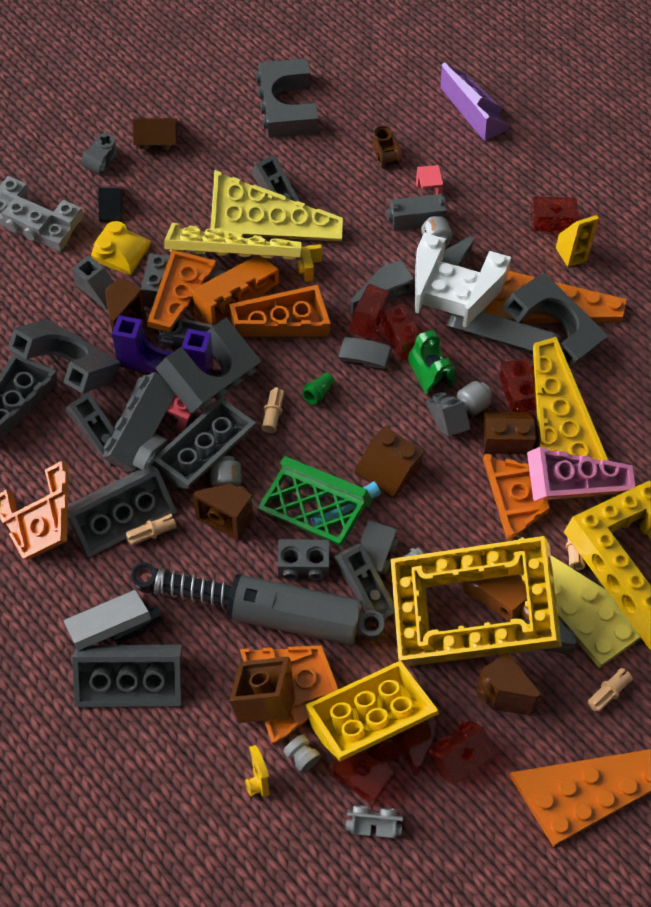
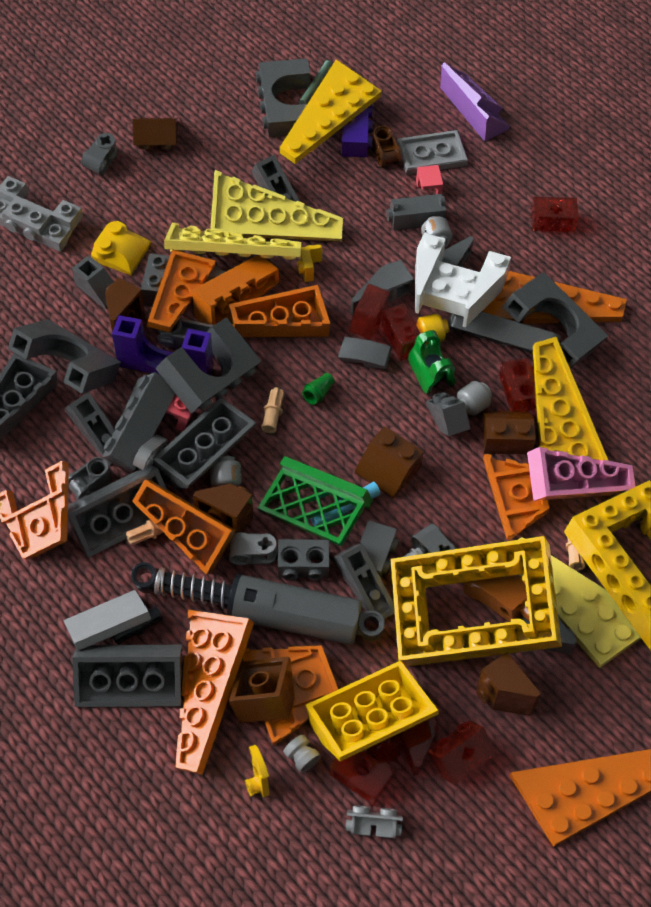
black slope [98,186,124,222] -> none
yellow slope [556,215,599,267] -> none
light nougat axle [588,668,633,712] -> none
none -> dark grey piece [68,457,112,500]
none -> orange wedge [132,479,237,575]
none -> orange wing [176,610,254,775]
none -> light grey piece [229,533,278,565]
none -> yellow wing [280,59,382,164]
none -> sand green bar [299,60,332,104]
none -> dark purple arch [342,105,373,157]
none -> light grey tile [397,130,468,175]
none -> dark grey piece [411,523,455,554]
none -> yellow head [413,314,449,345]

